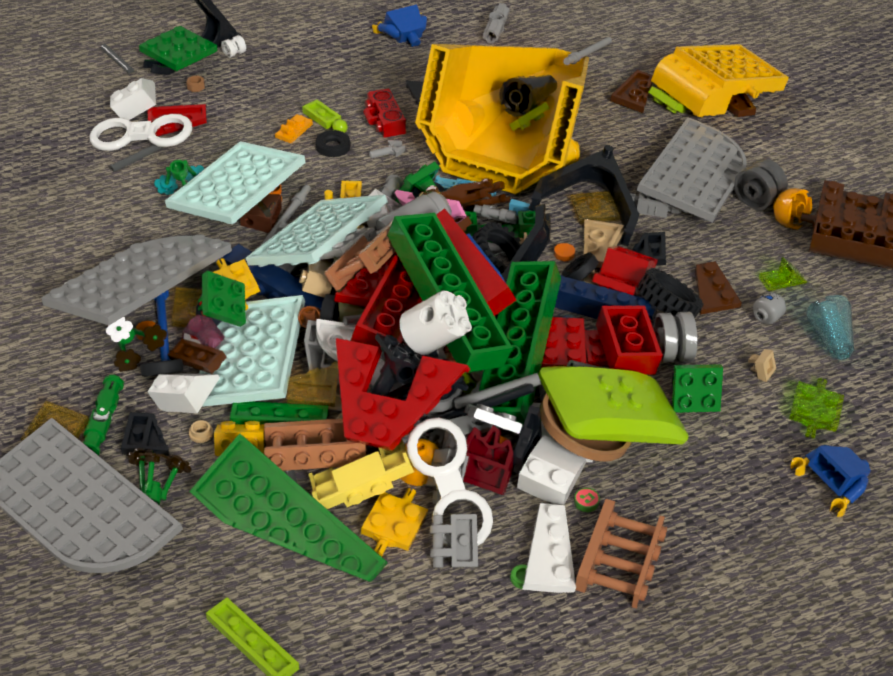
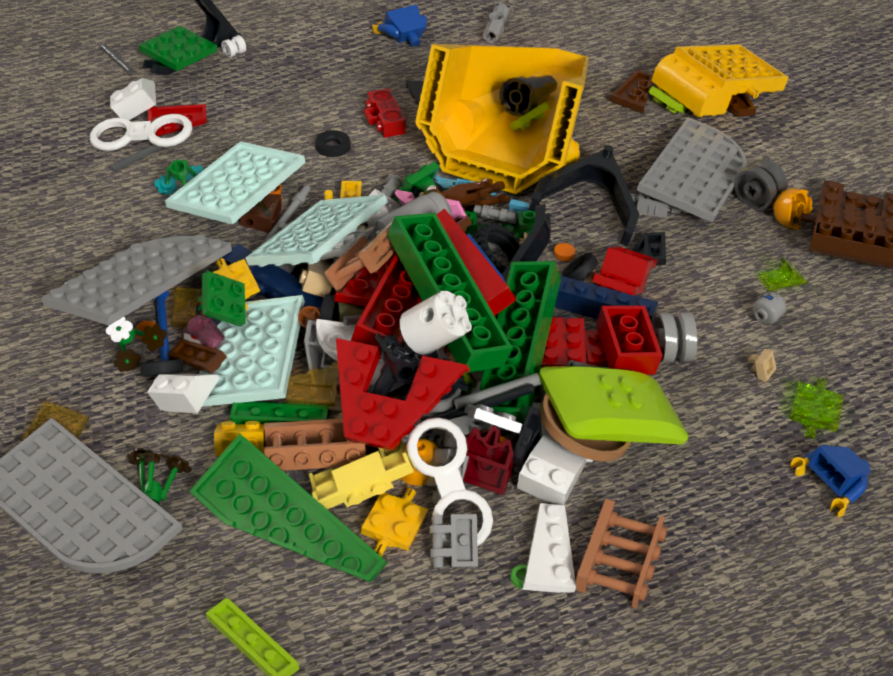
green piece [83,375,125,456] -> none
black wing [121,412,170,456] -> none
medium nougat tile [187,75,205,92] -> none
tan plate [189,420,213,443] -> none
light orange plate [275,114,313,143] -> none
lime plate [302,100,348,133] -> none
light grey bar [369,140,405,158] -> none
light grey bar [563,37,612,65] -> none
clear yellow plate [570,191,620,224] -> none
tile [574,488,600,512] -> none
tan wing [584,219,624,268] -> none
black tyre [637,268,703,318] -> none
green plate [672,364,723,413] -> none
reddish brown wing [695,261,742,315] -> none
clear light blue cone [806,295,854,360] -> none

